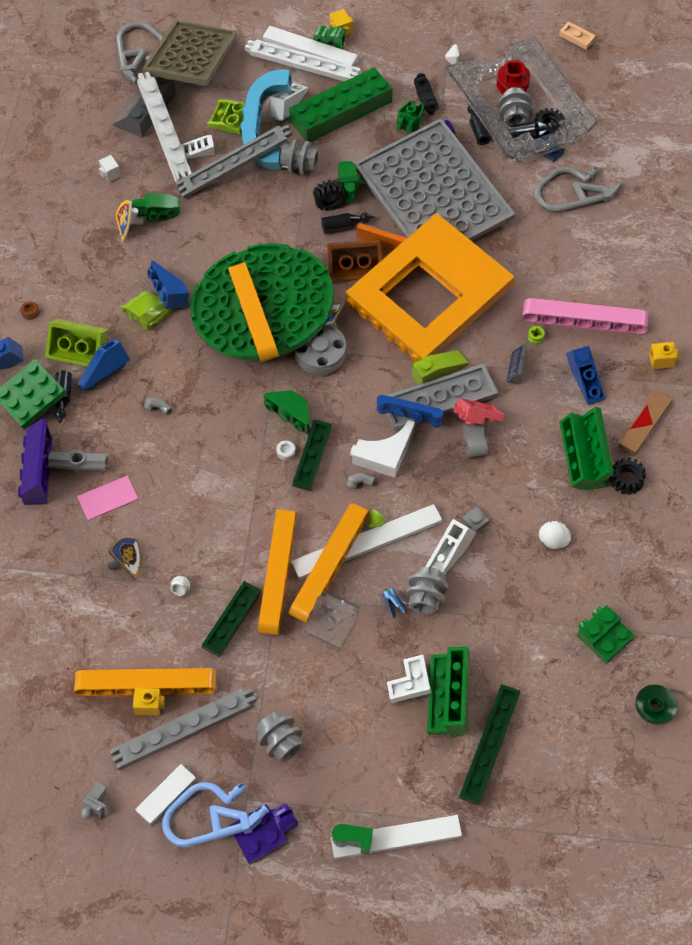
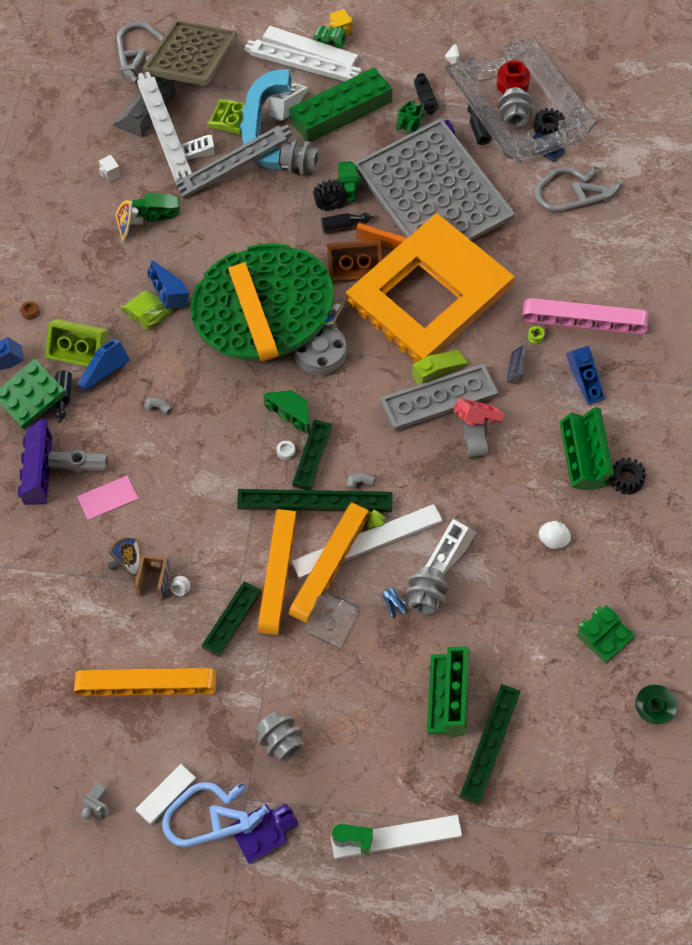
light grey hinge [109,689,257,770] -> none
yellow brick [133,688,165,716] -> none
white arch [350,420,415,478] -> none
blue plate [377,395,443,428] -> none
white plate [387,655,432,703] -> none
light grey plate [462,507,489,532] -> none
black wheel [509,120,561,141] -> none
light nougat plate [559,22,596,50] -> none
medium nougat tile [618,390,672,456] -> none
yellow brick [649,342,679,369] -> none
none -> medium nougat piece [134,555,170,600]
none -> dark green plate [237,489,392,512]

